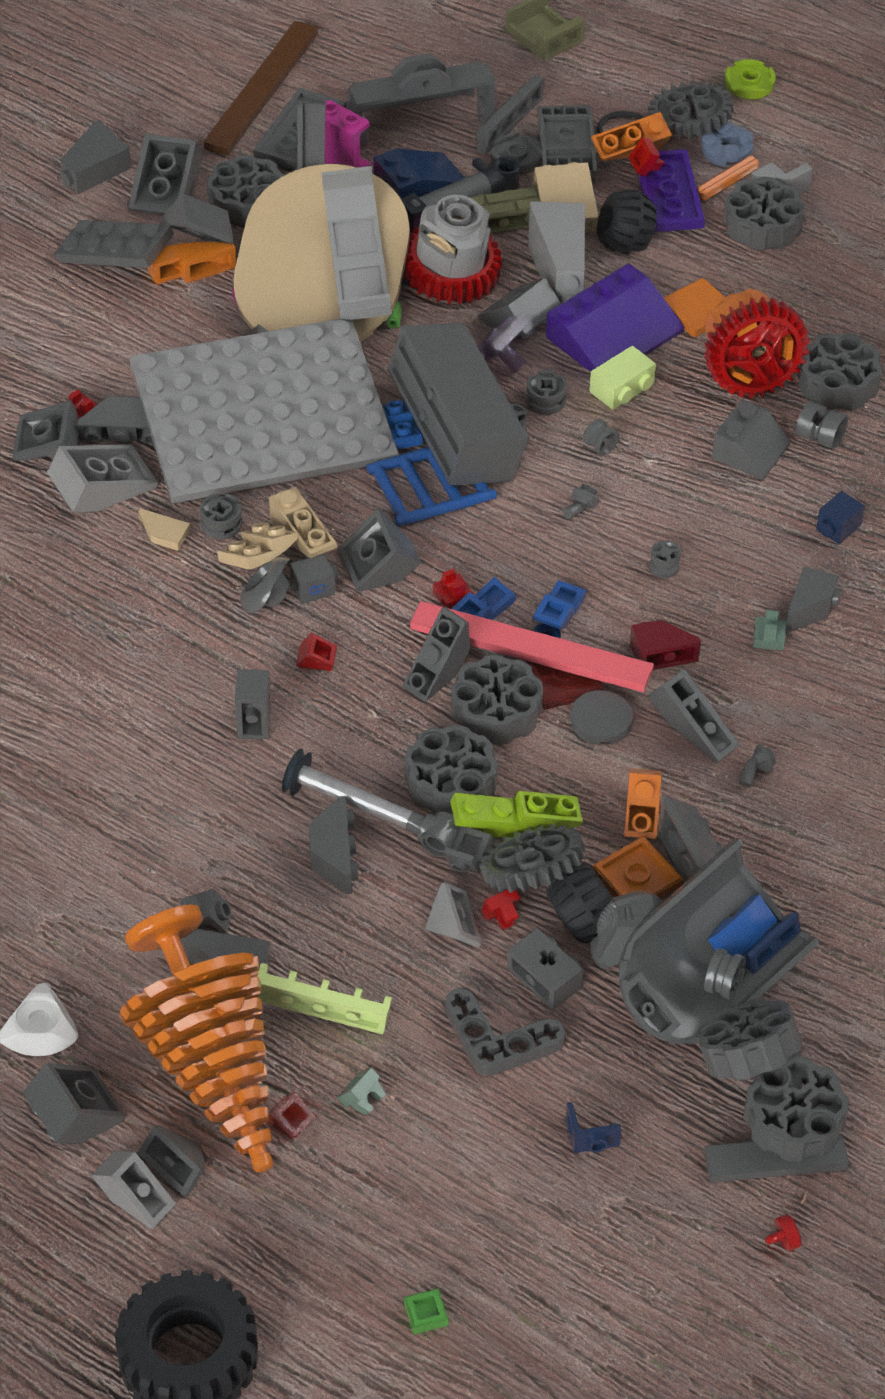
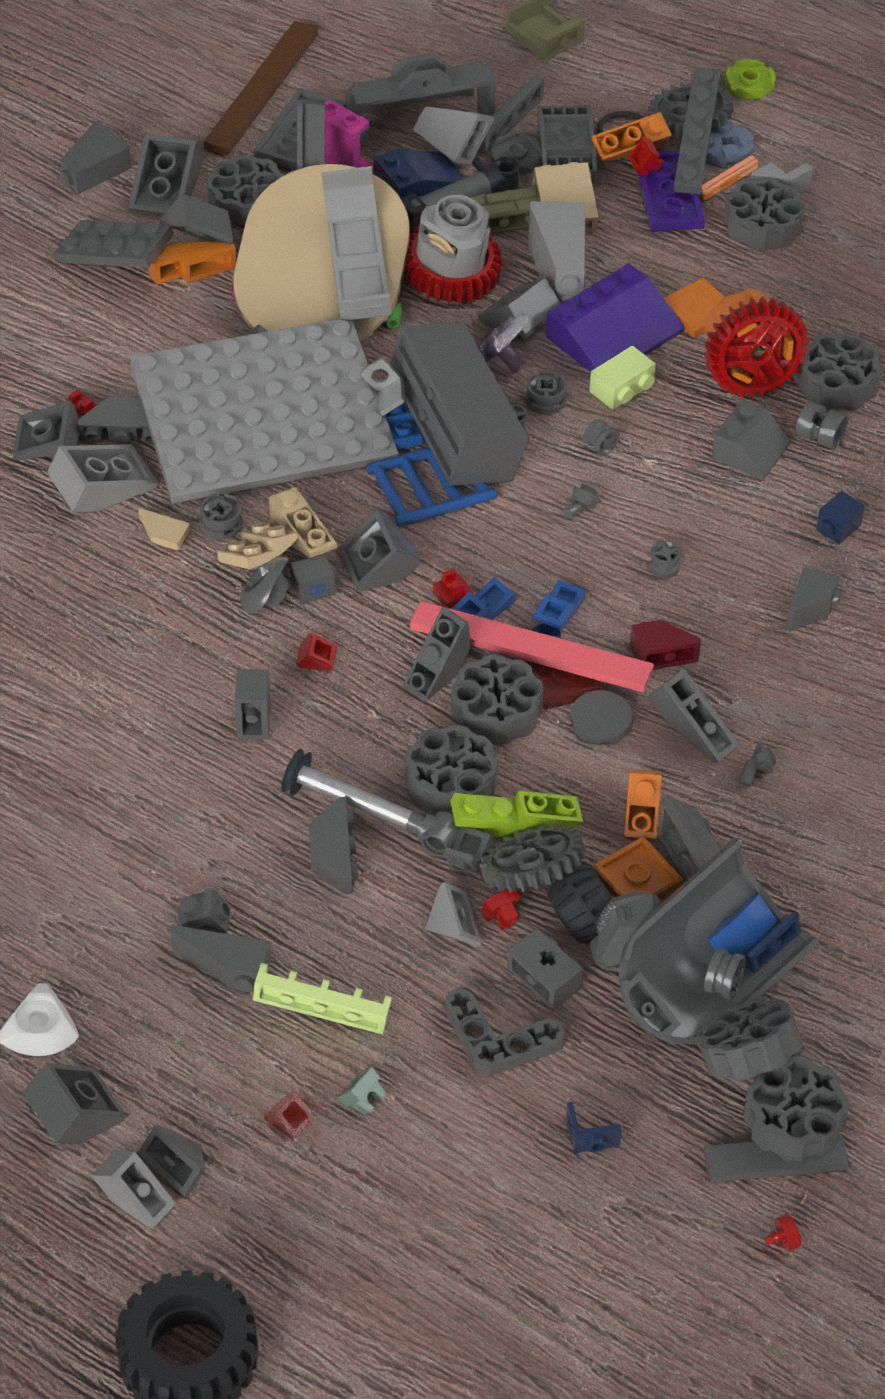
orange plant [118,904,274,1173] -> none
bright green tile [404,1288,449,1335] -> none
black wheel [597,189,657,254] -> none
sand green tile [753,610,786,651] -> none
none -> light grey bracket [360,357,405,416]
none -> light grey slope [413,107,495,165]
none -> dark grey plate [674,67,721,194]

